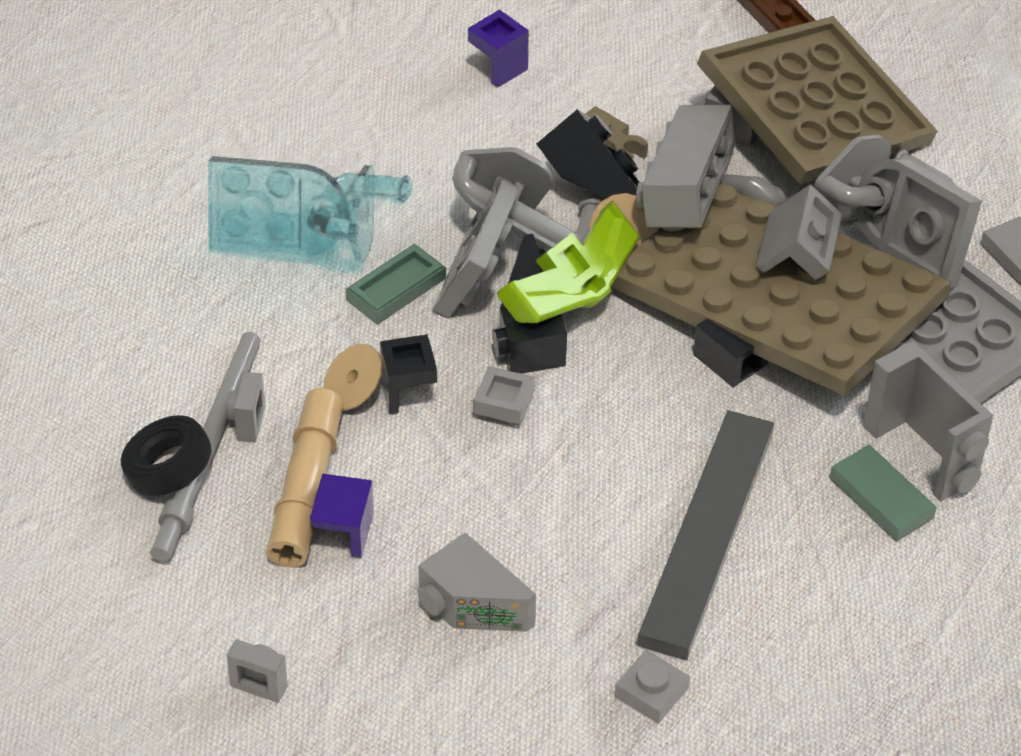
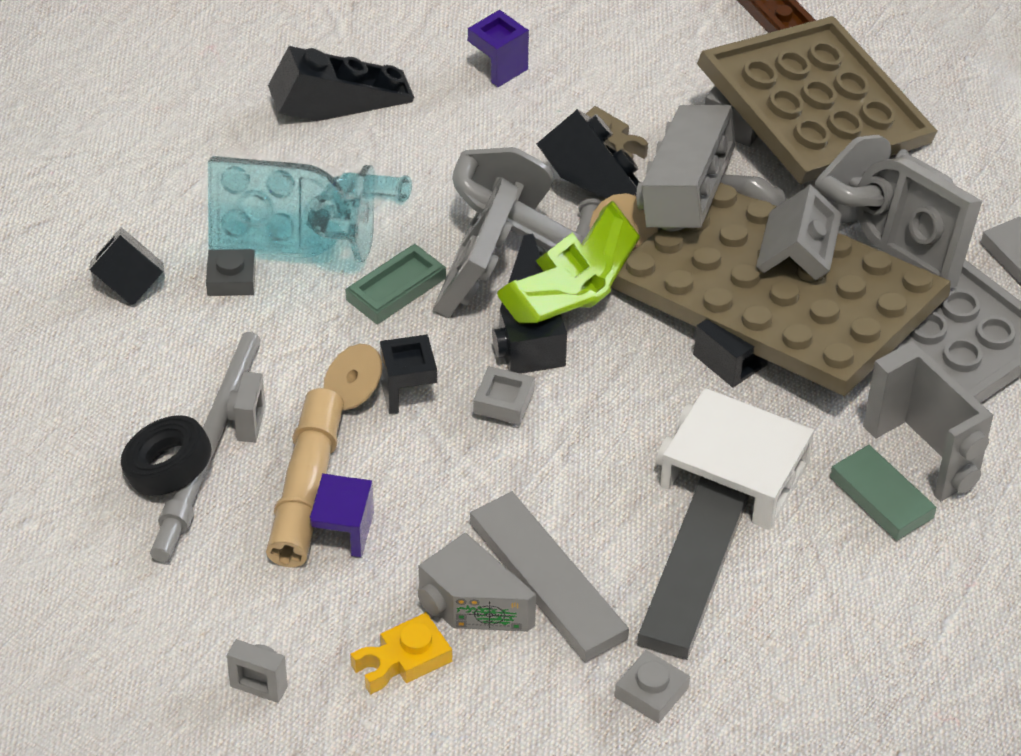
none -> black panel [89,227,164,305]
none -> dark grey plate [206,249,256,296]
none -> black slope [268,46,415,121]
none -> yellow plate [350,612,452,695]
none -> light grey tile [470,491,629,662]
none -> white panel [657,388,814,530]

